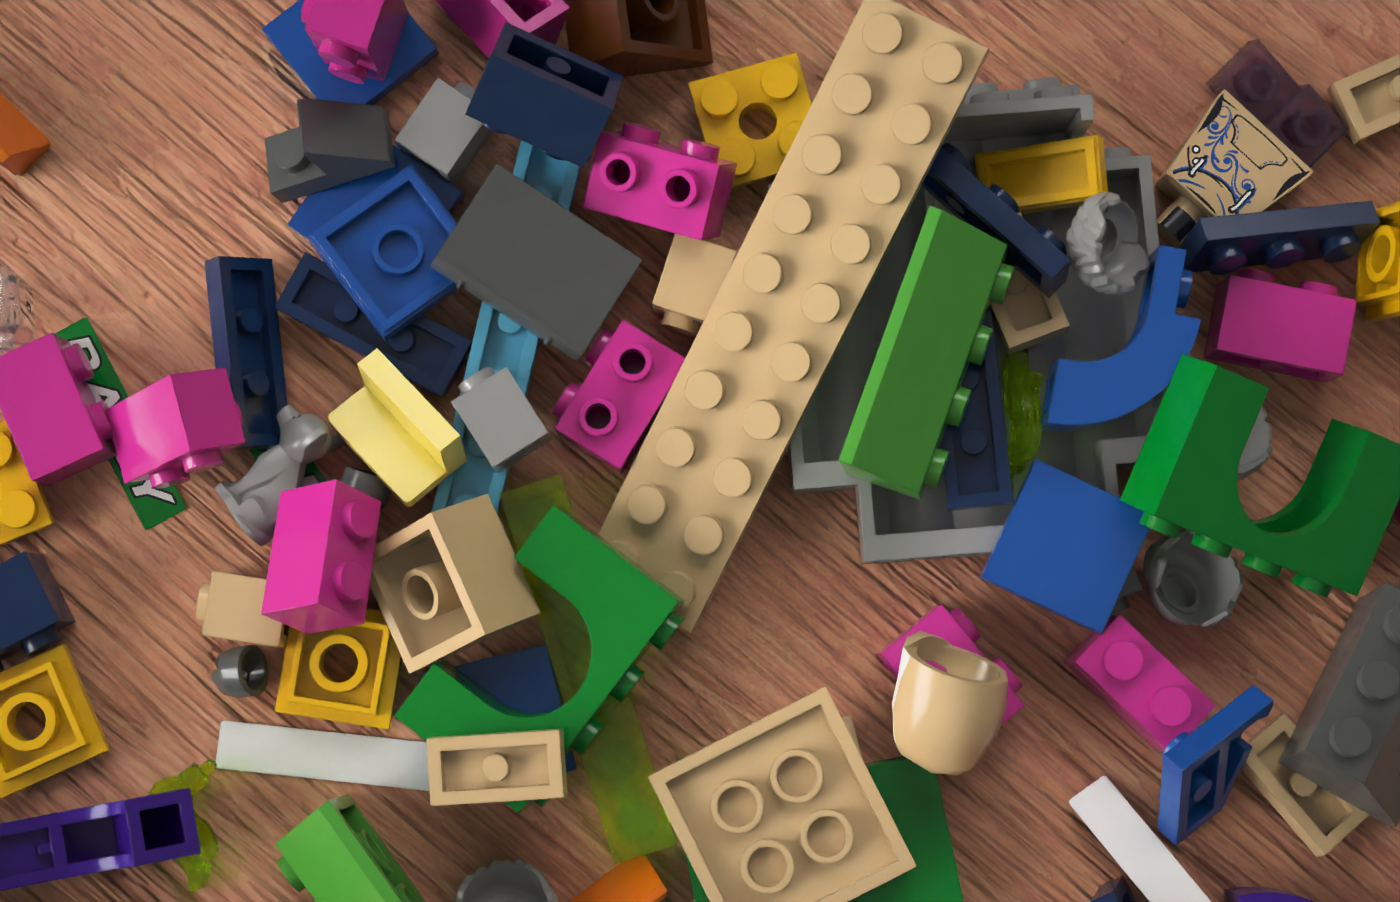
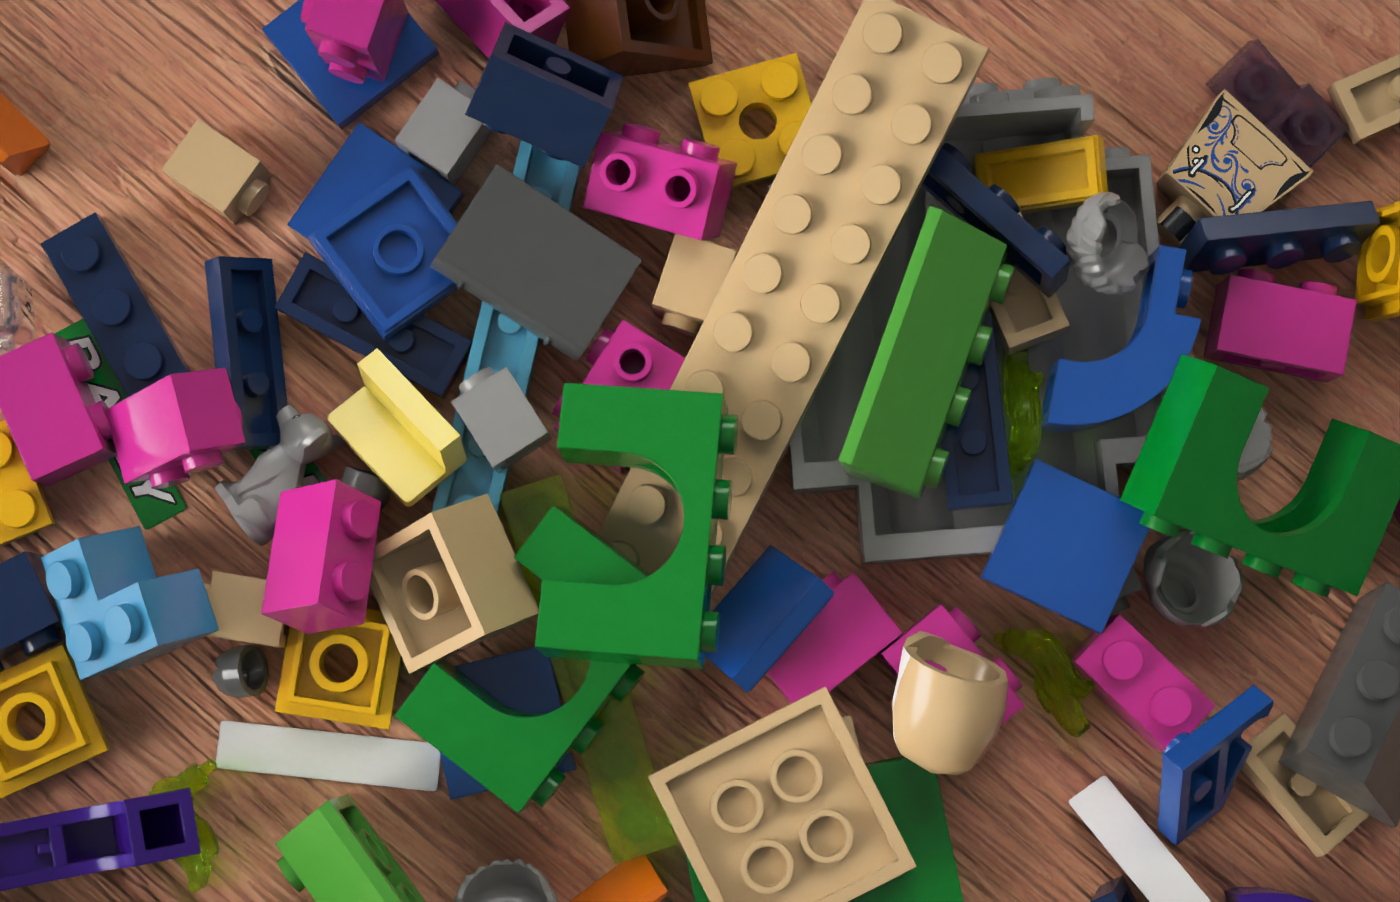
dark grey slope [265,98,395,203] -> none
tan plate [426,728,568,806] -> none
none -> dark blue plate [41,212,191,397]
none -> dark azure brick [41,526,219,680]
none -> tan brick [161,119,272,225]
none -> green arch [535,383,738,670]
none -> blue tile [705,545,835,693]
none -> dark pink brick [766,571,902,704]
none -> clear neon green piece [993,628,1095,738]

